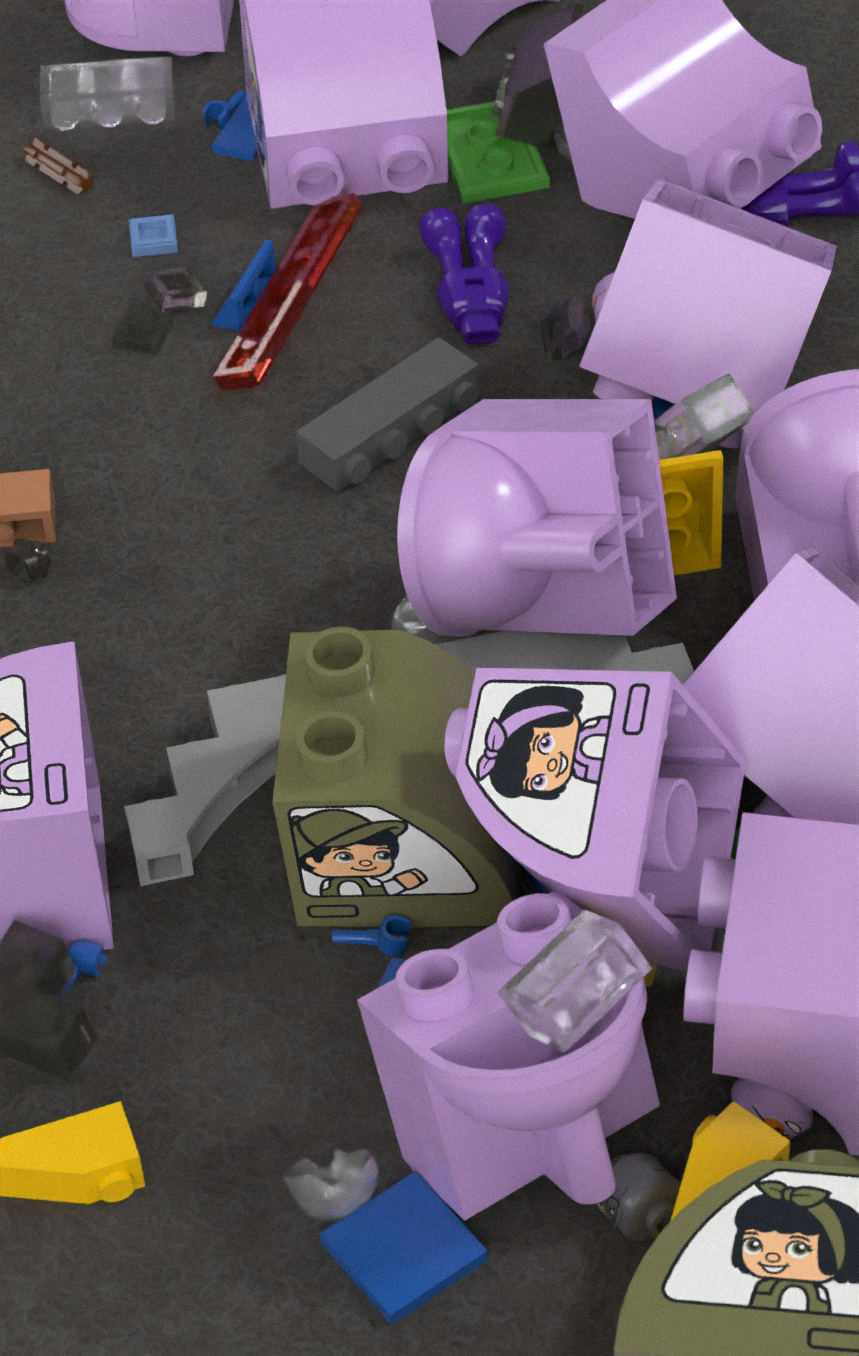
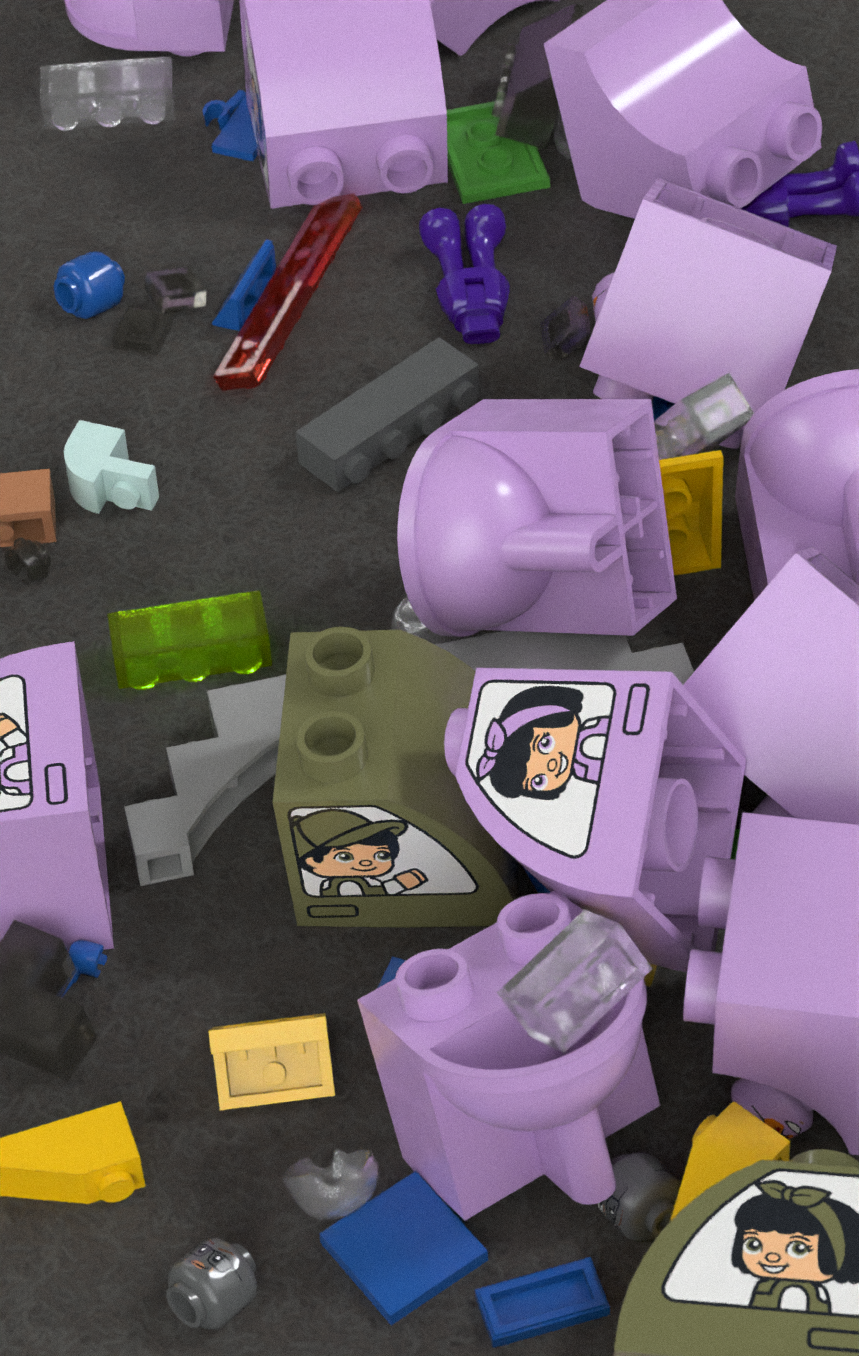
reddish brown axle [23,138,95,195] -> none
medium blue tile [129,214,178,257] -> none
blue hand [332,914,411,956] -> none
none -> blue head [54,251,125,319]
none -> light aqua brick [64,420,159,514]
none -> clear neon green brick [107,590,272,690]
none -> dark grey head [166,1238,257,1330]
none -> yellow bracket [208,1013,335,1110]
none -> blue tile [475,1257,610,1348]

